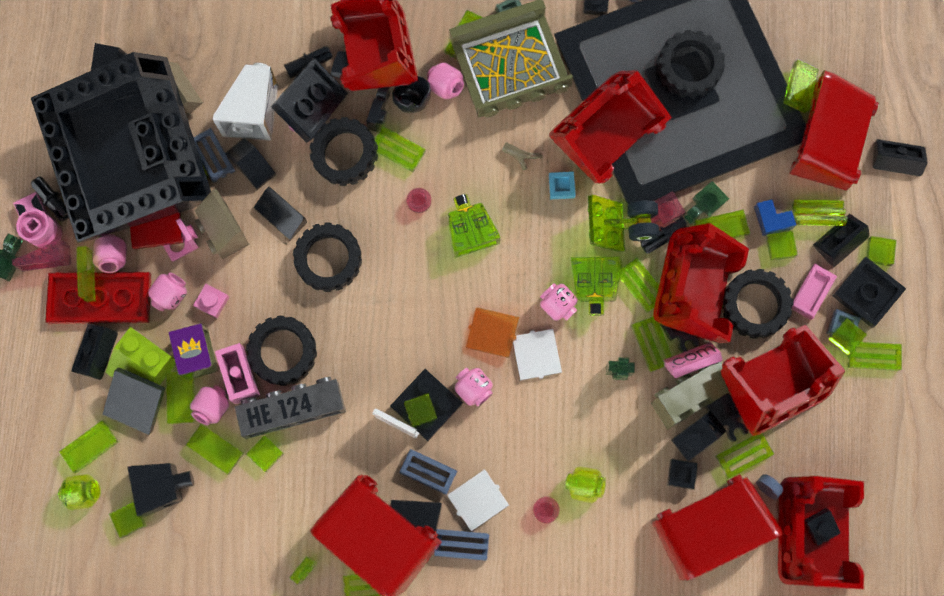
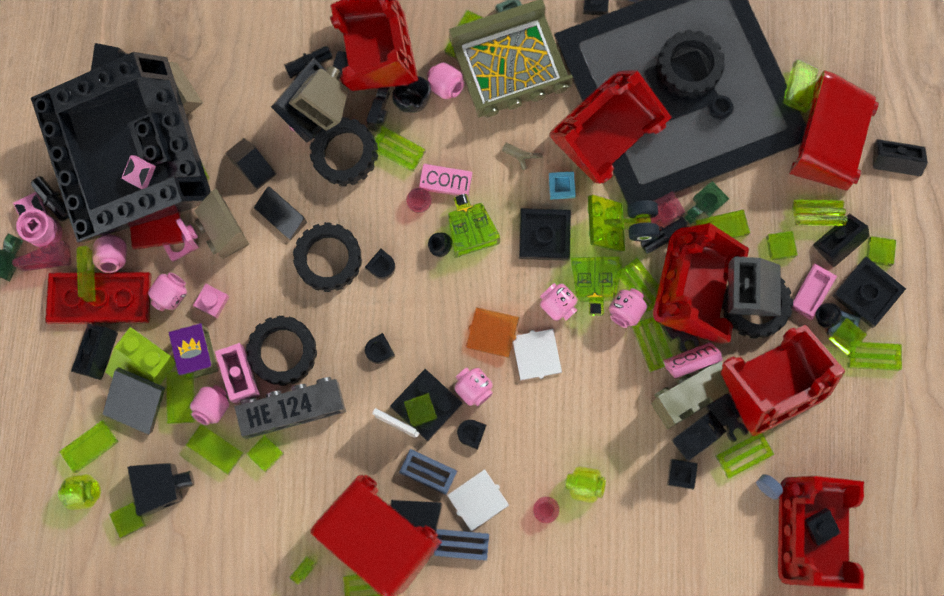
sand blue tile [193,128,235,183] -> none
white slope [213,63,278,140] -> none
clear green plate [606,357,635,380] -> none
red windscreen [652,474,783,581] -> none
blue piece [754,199,796,236] -> none
none -> bright pink tile [122,155,156,189]
none -> dark tan torso [289,66,348,131]
none -> black tile [365,248,396,280]
none -> black tile [365,333,395,364]
none -> bright pink tile [419,164,472,198]
none -> black plate [428,232,452,257]
none -> black tile [457,420,487,450]
none -> black tile [519,208,571,261]
none -> bright pink head [609,288,647,328]
none -> black plate [708,95,734,120]
none -> dark grey slope [728,257,781,316]
none -> black plate [816,303,842,328]

